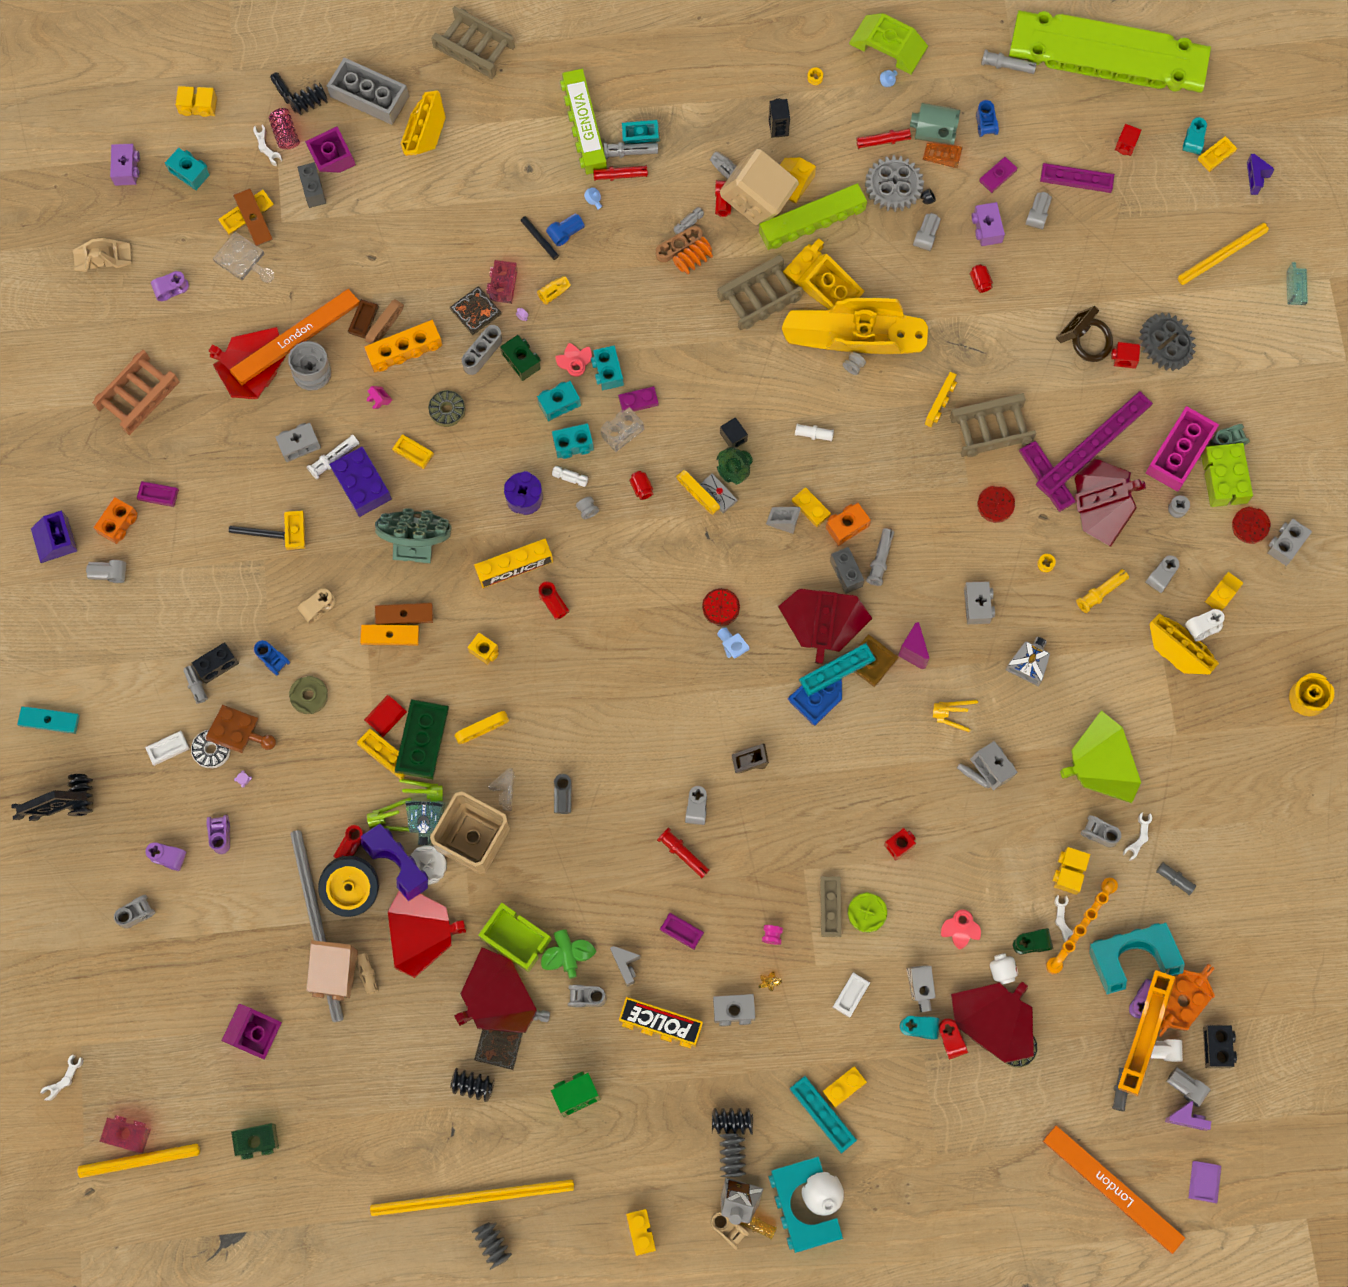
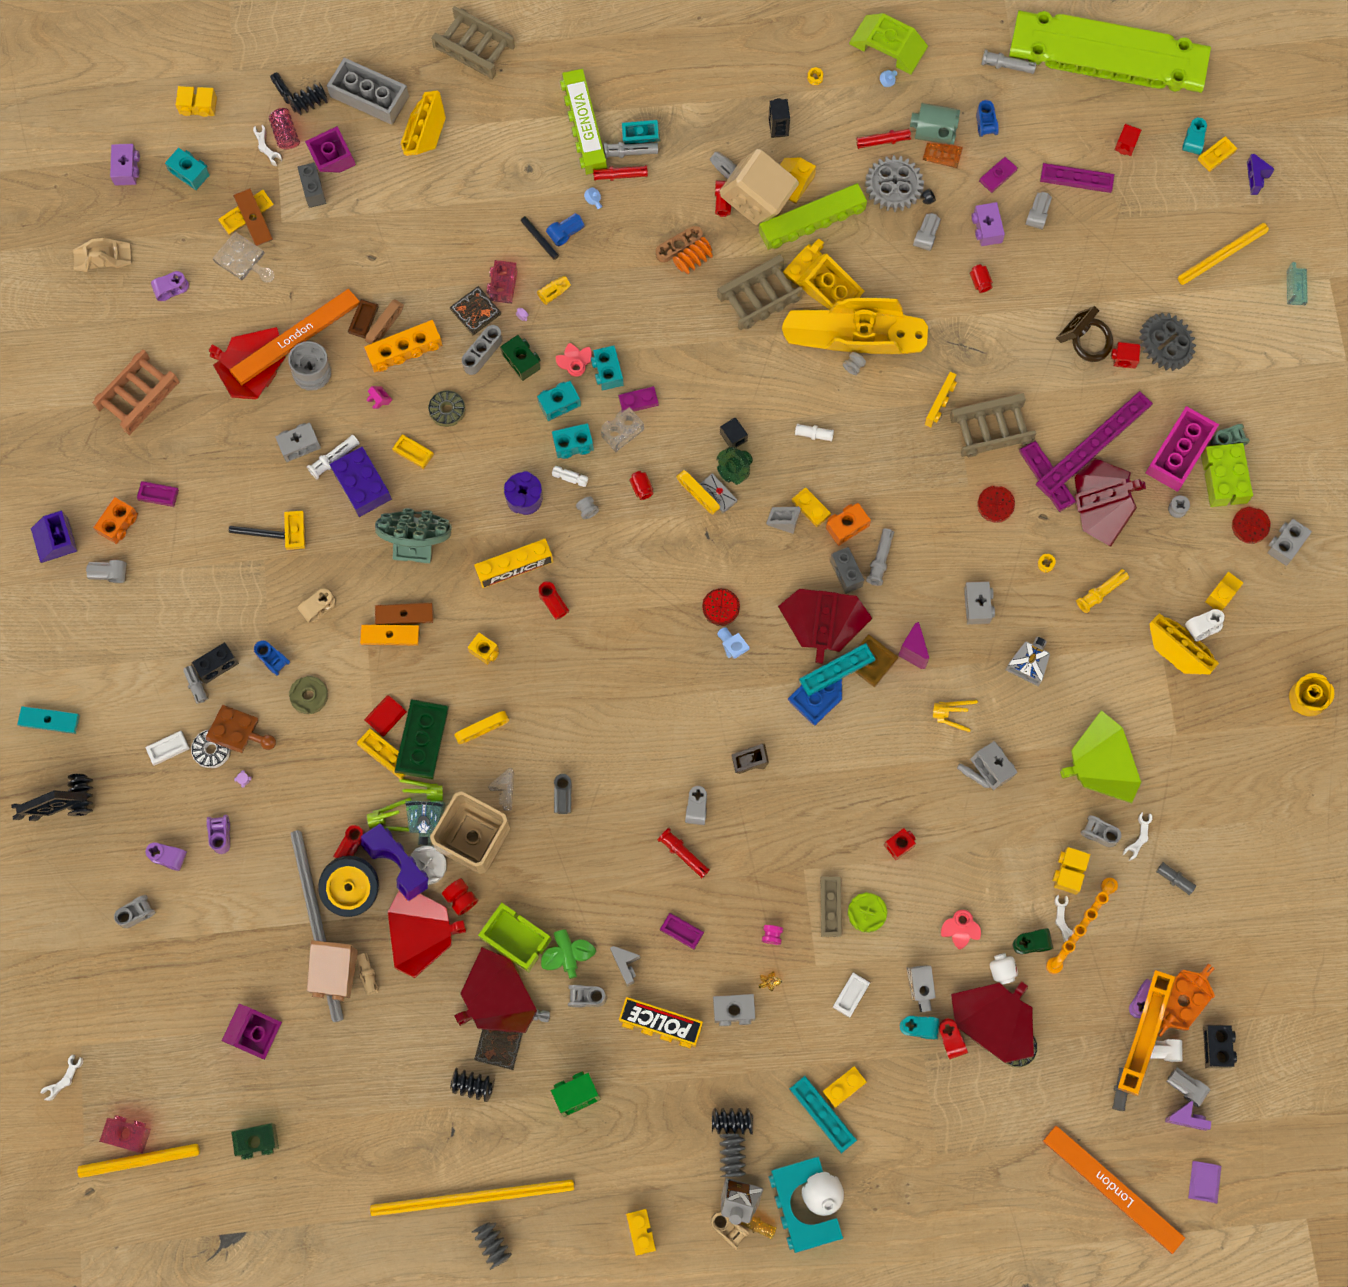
light grey axle [673,207,704,234] -> none
teal arch [1089,923,1185,994] -> none
light grey piece [1145,556,1179,593] -> none
none -> red wheel [441,878,479,916]

